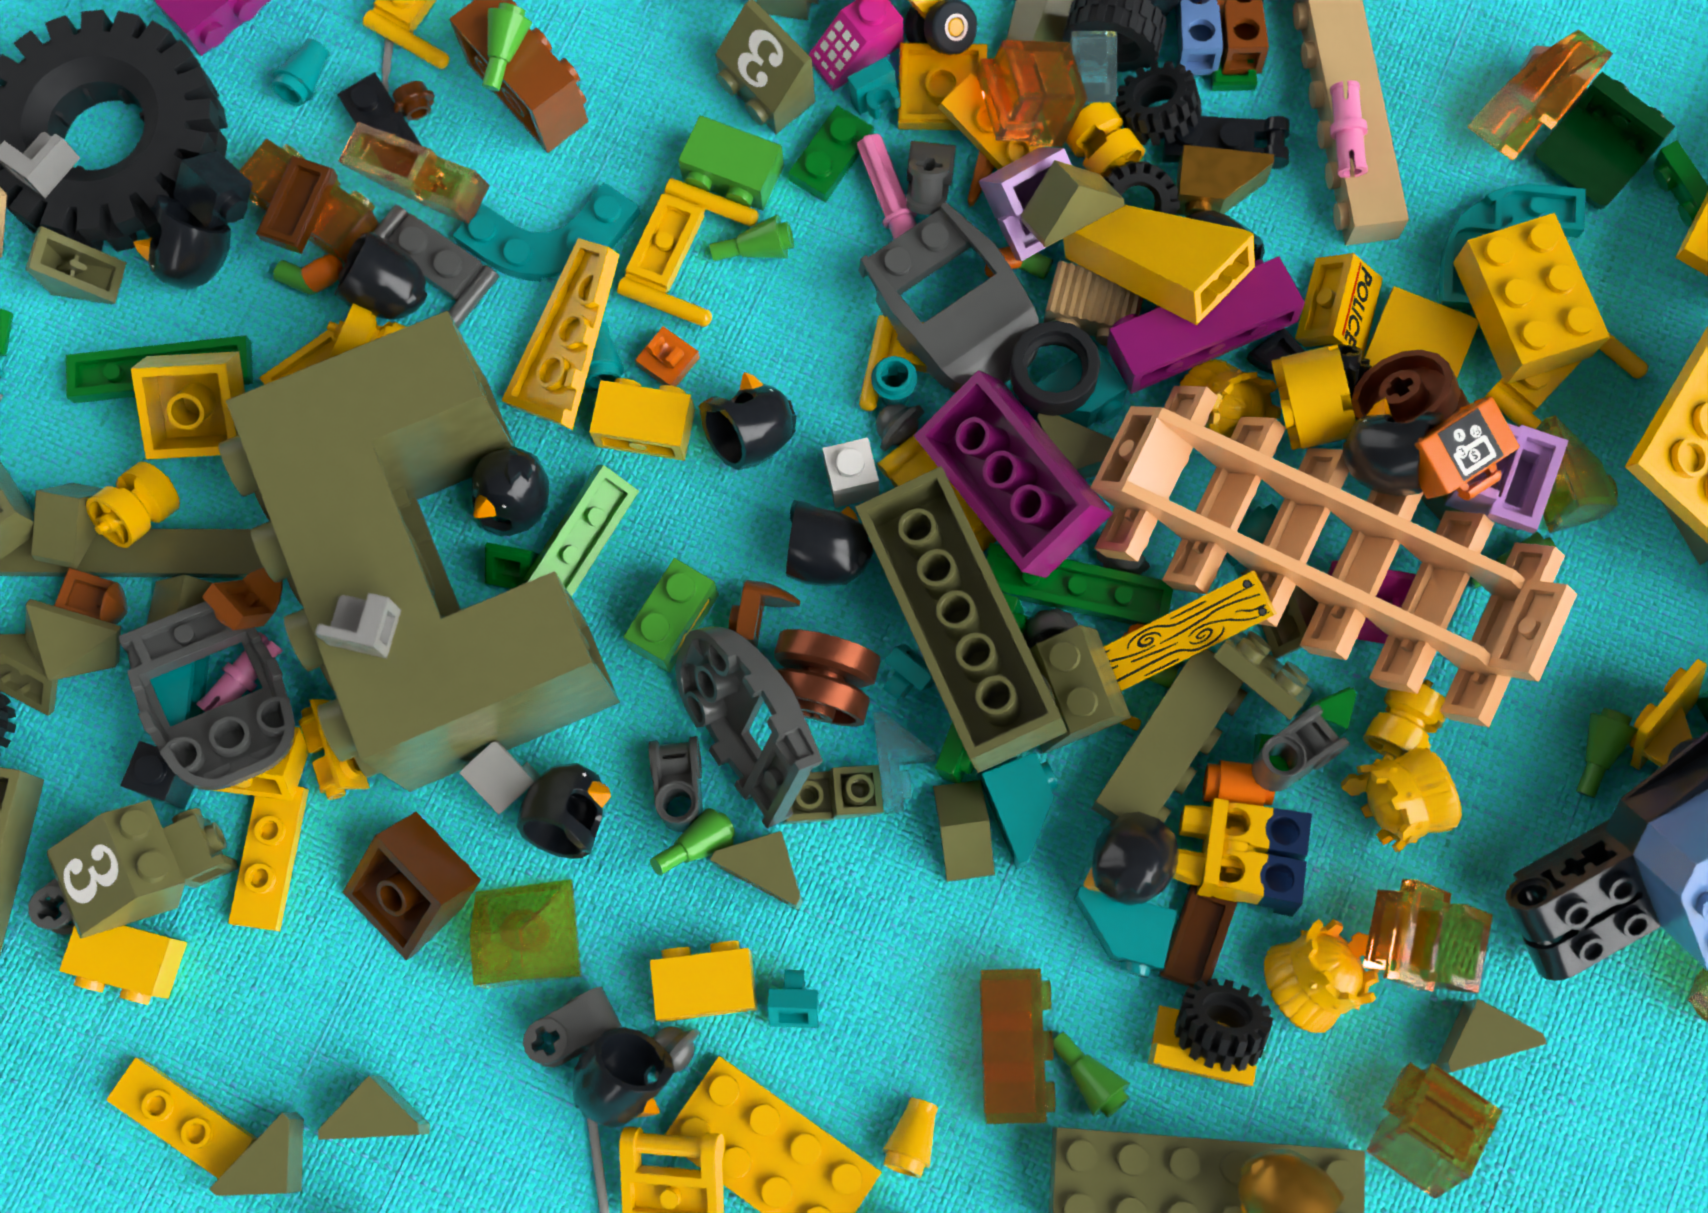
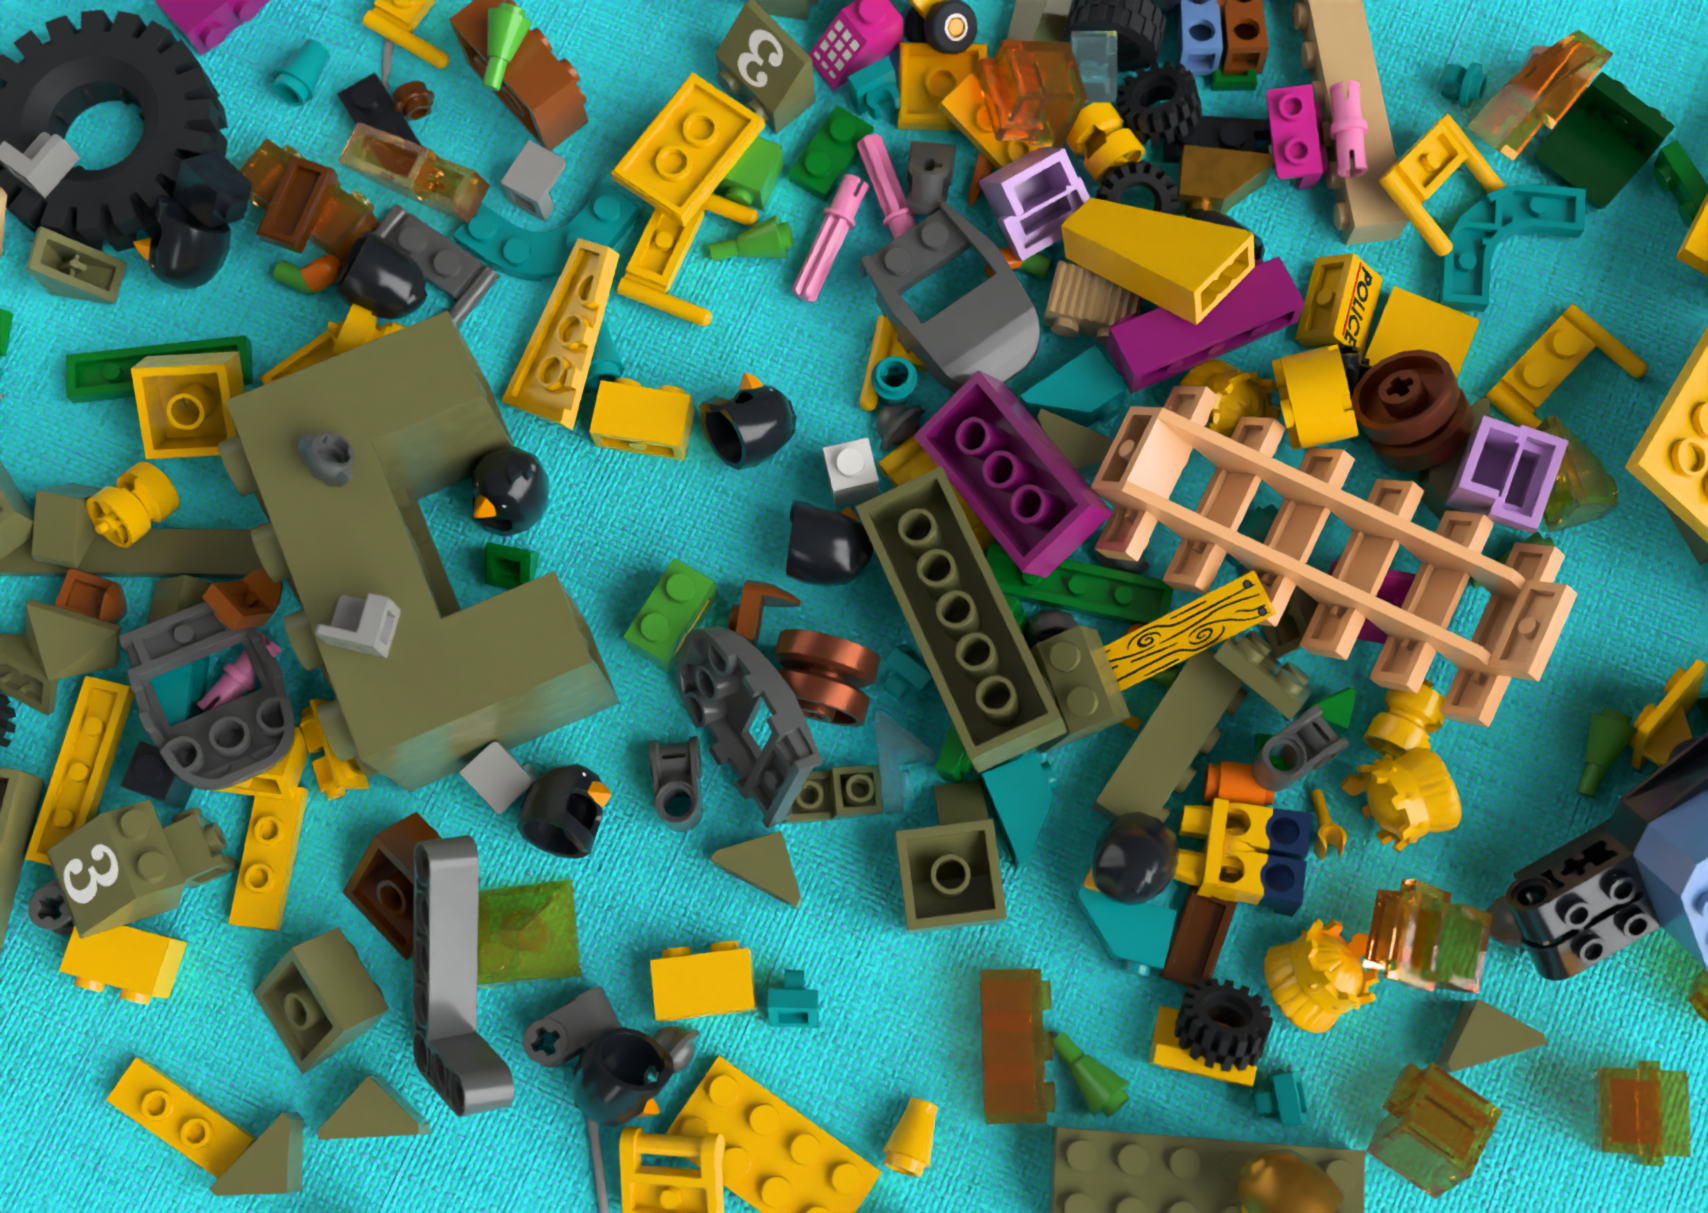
plate [523,465,639,597] -> none
orange tile [635,326,700,387] -> none
bright green cone [650,808,735,876] -> none
black tyre [1009,321,1101,416] -> none
olive slope [1021,160,1125,248] -> none
black tile [1246,328,1305,374] -> none
black piece [1343,397,1443,496] -> none
orange piece [1415,397,1520,500] -> none
yellow brick [1453,212,1610,385] -> none
none -> yellow plate [25,676,135,866]
none -> olive slope [253,927,390,1074]
none -> dark grey piece [297,432,355,487]
none -> dark grey beam [413,835,514,1118]
none -> light grey panel [500,140,566,222]
none -> yellow tile [611,72,765,227]
none -> bright pink axle [792,174,869,303]
none -> olive slope [895,819,1007,935]
none -> teal tile [1252,1071,1310,1127]
none -> dark pink bracket [1266,84,1327,190]
none -> yellow hand [1310,789,1347,860]
none -> yellow plate [1378,113,1505,256]
none -> teal plate [1440,62,1487,108]
none -> dark grey piece [1484,895,1526,947]
none -> clear orange plate [1593,1060,1691,1166]

